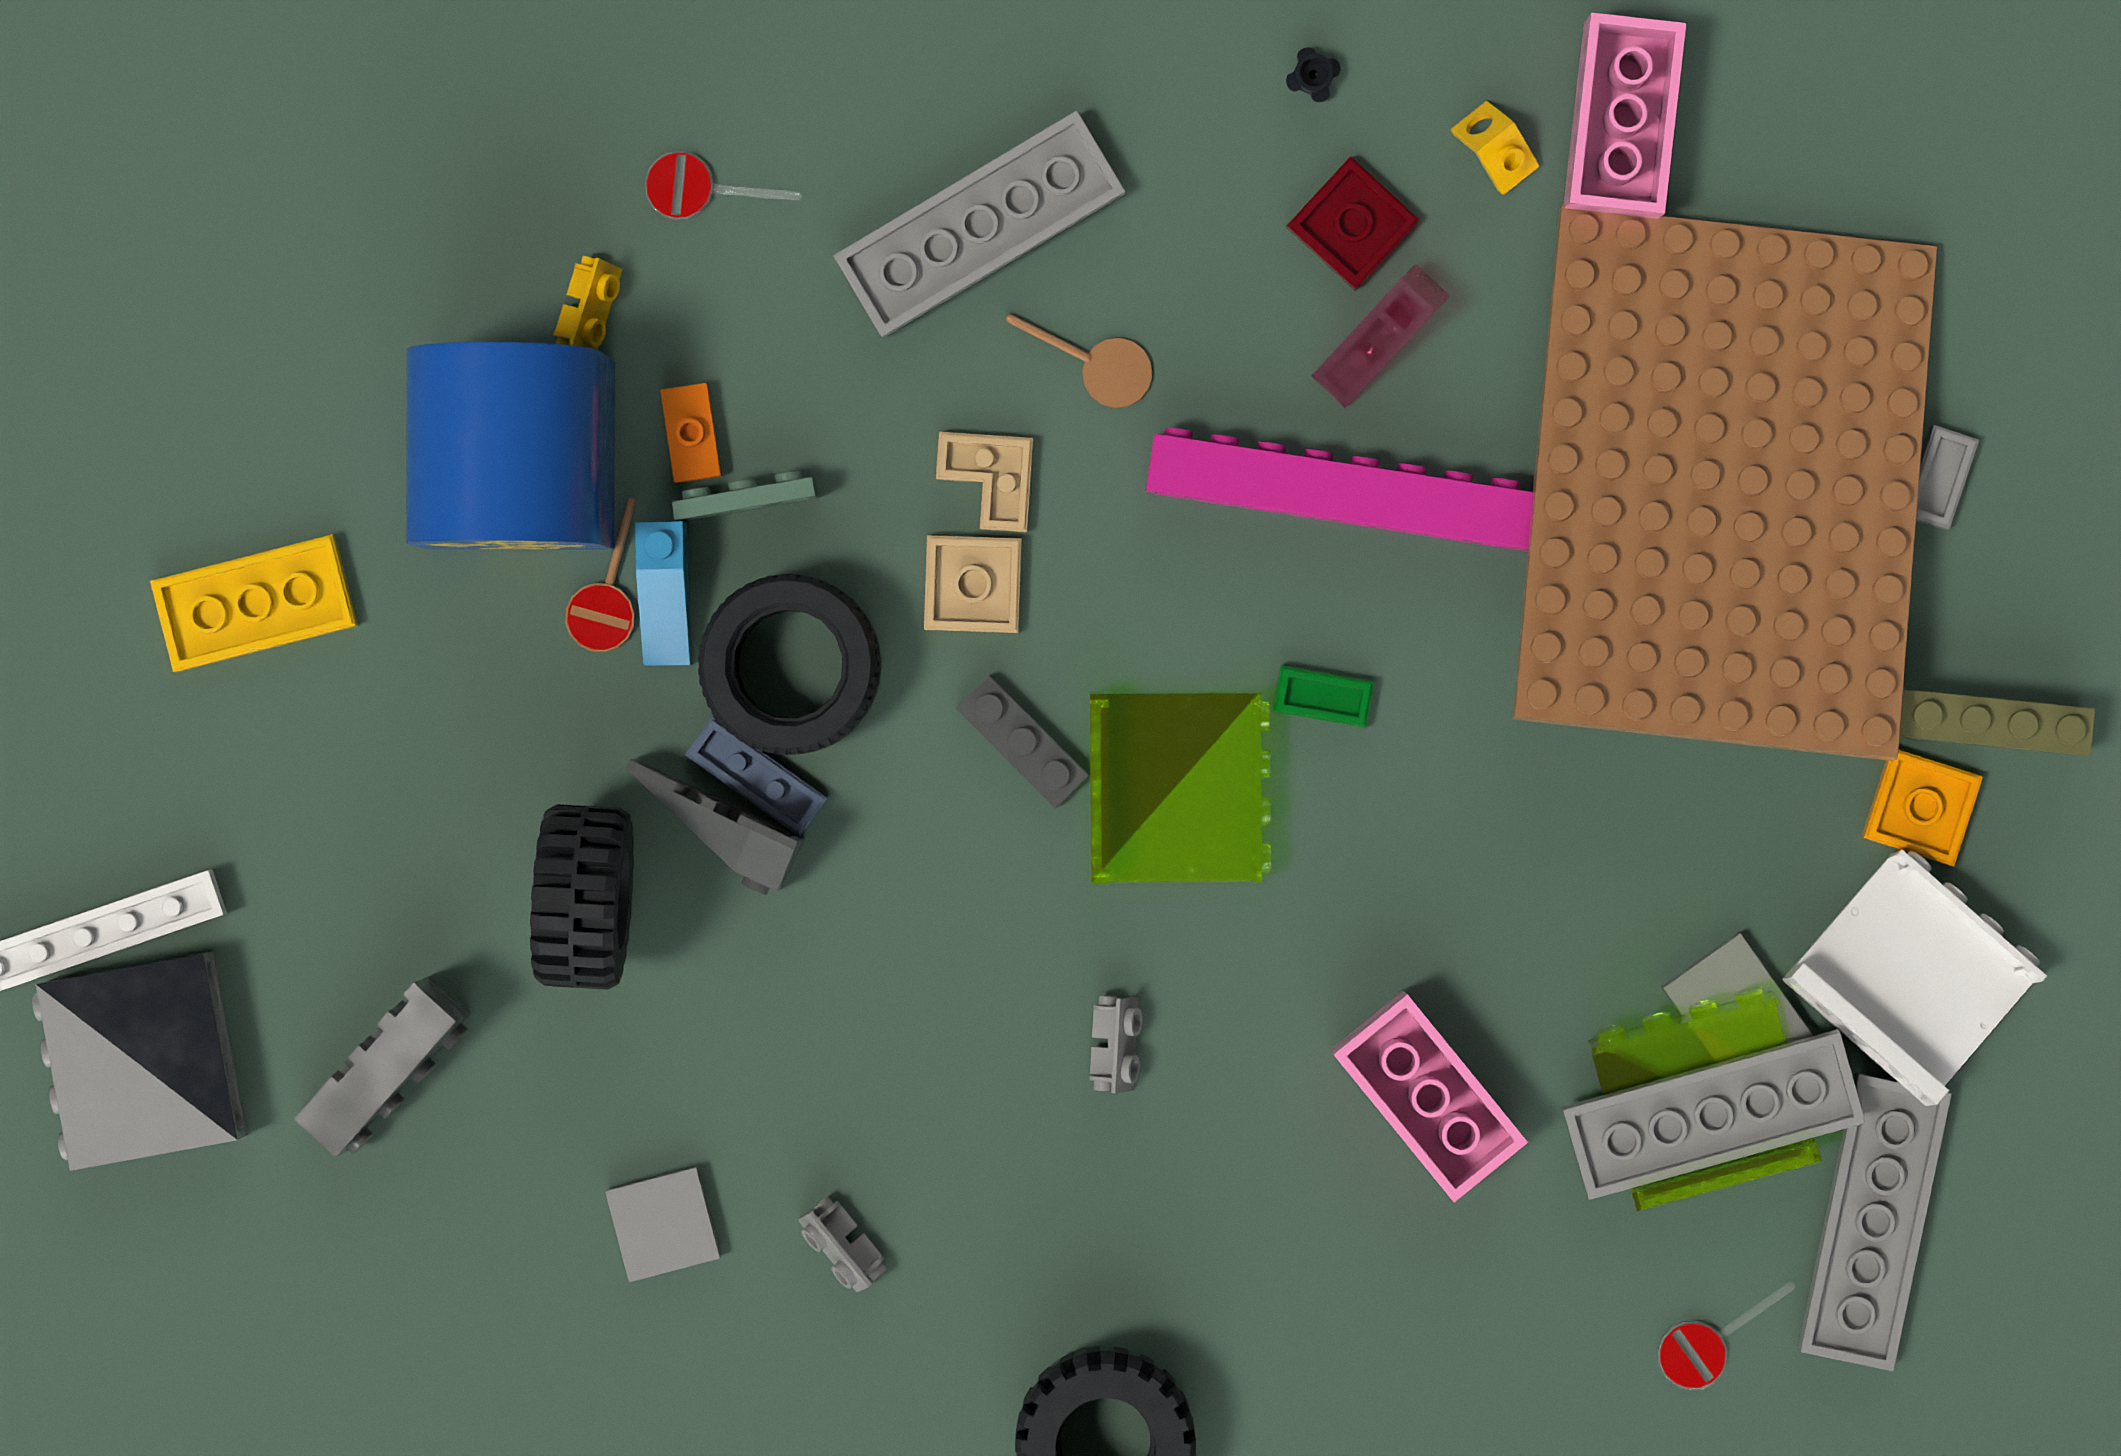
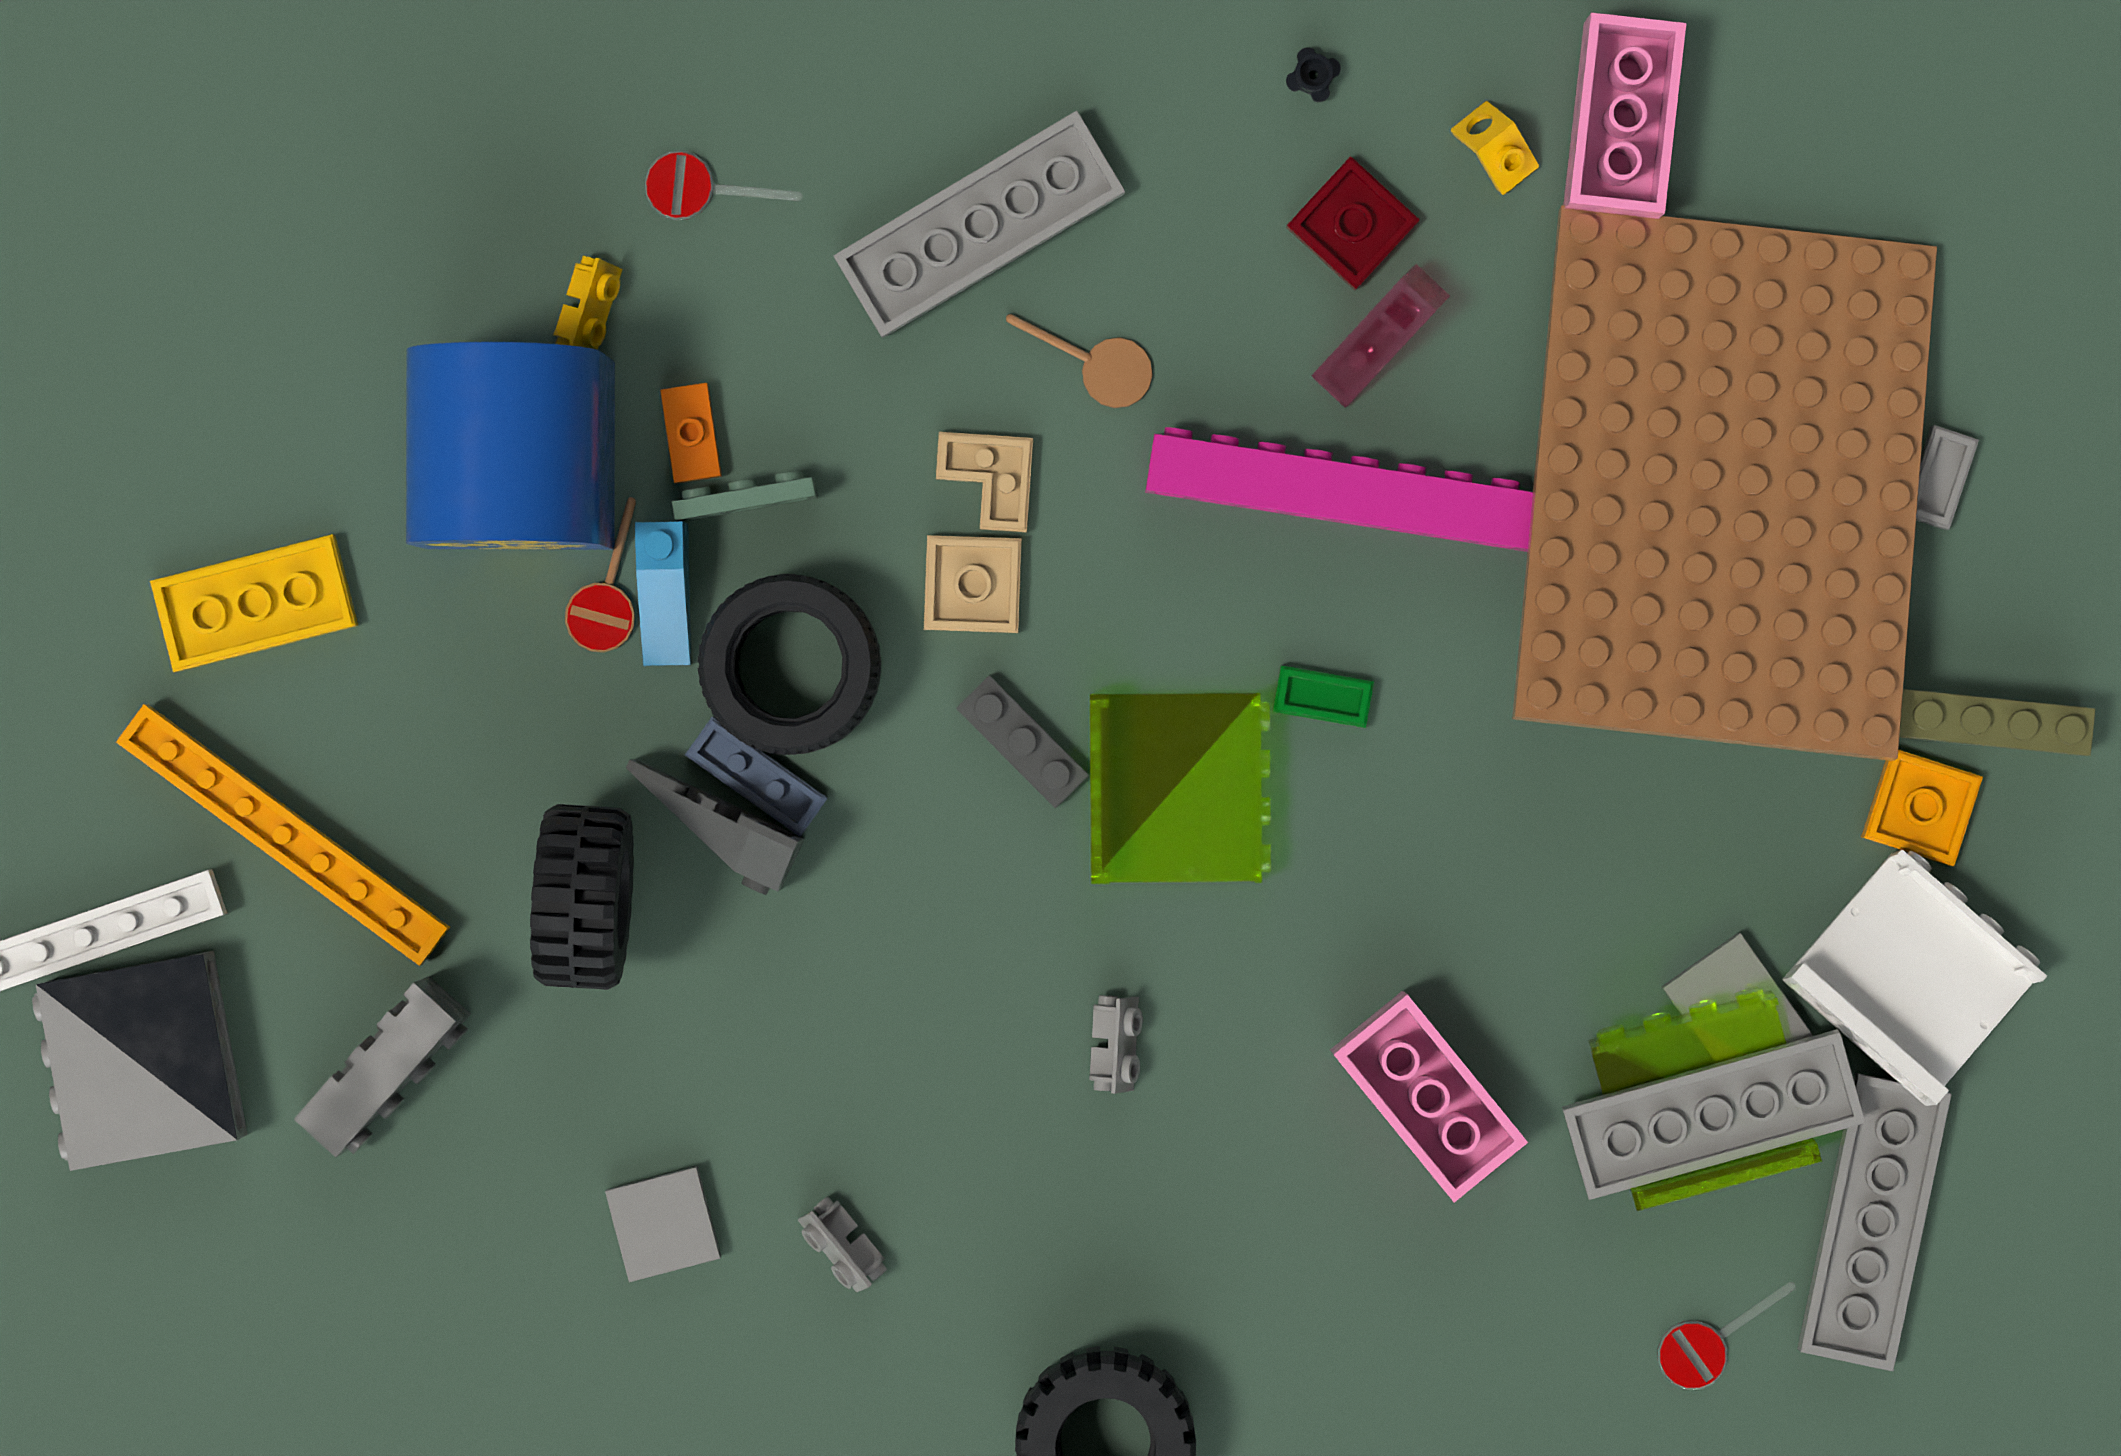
none -> light orange plate [116,704,450,966]

